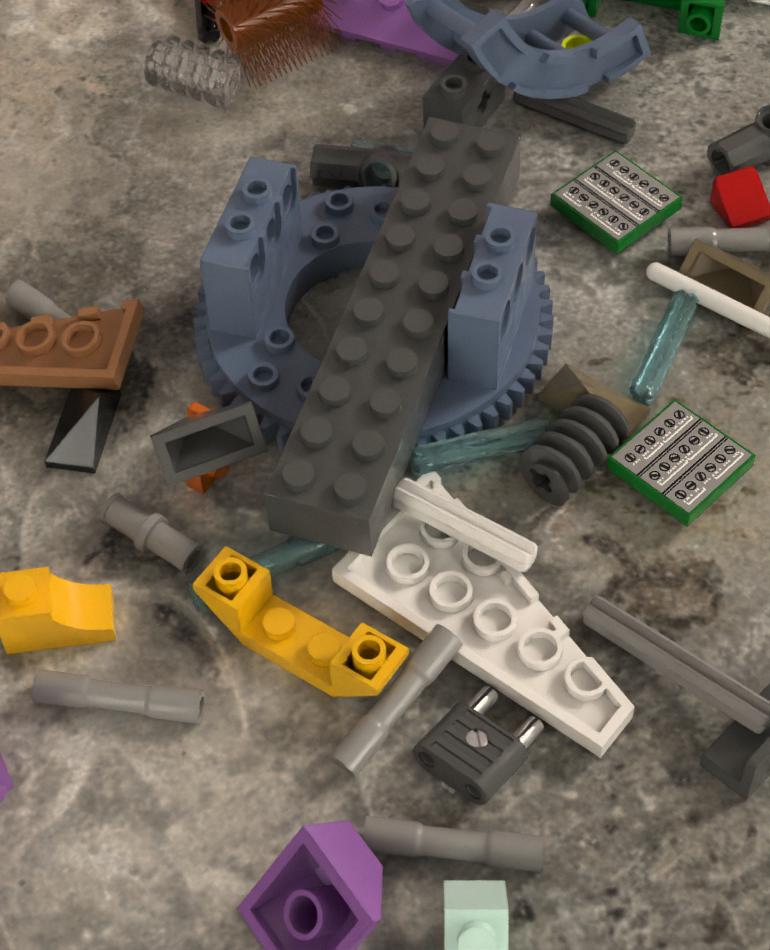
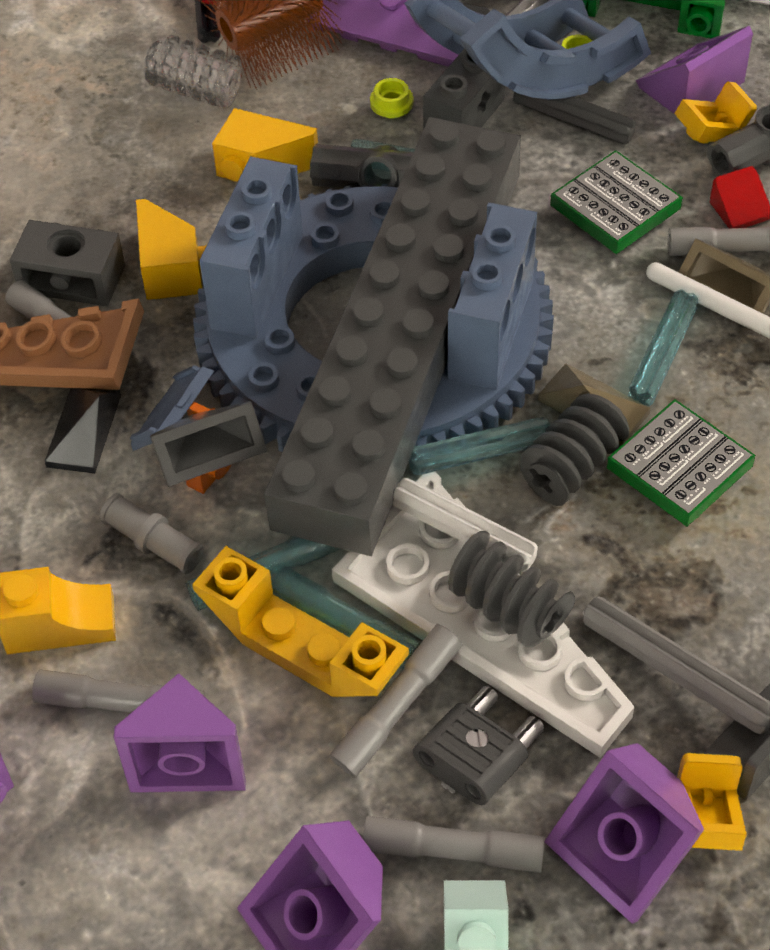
none -> dark grey brick [10,219,125,307]
none -> medium lavender slope [114,673,246,793]
none -> sand blue piece [130,365,214,451]
none -> yellow slope [136,199,207,300]
none -> yellow slope [212,108,318,182]
none -> clear light blue piece [272,566,421,670]
none -> neon yellow plate [370,78,414,119]
none -> dark grey piece [448,531,575,647]
none -> medium lavender slope [544,743,704,924]
none -> medium lavender slope [636,26,753,114]
none -> yellow bracket [674,82,757,144]
none -> yellow bracket [677,753,747,851]

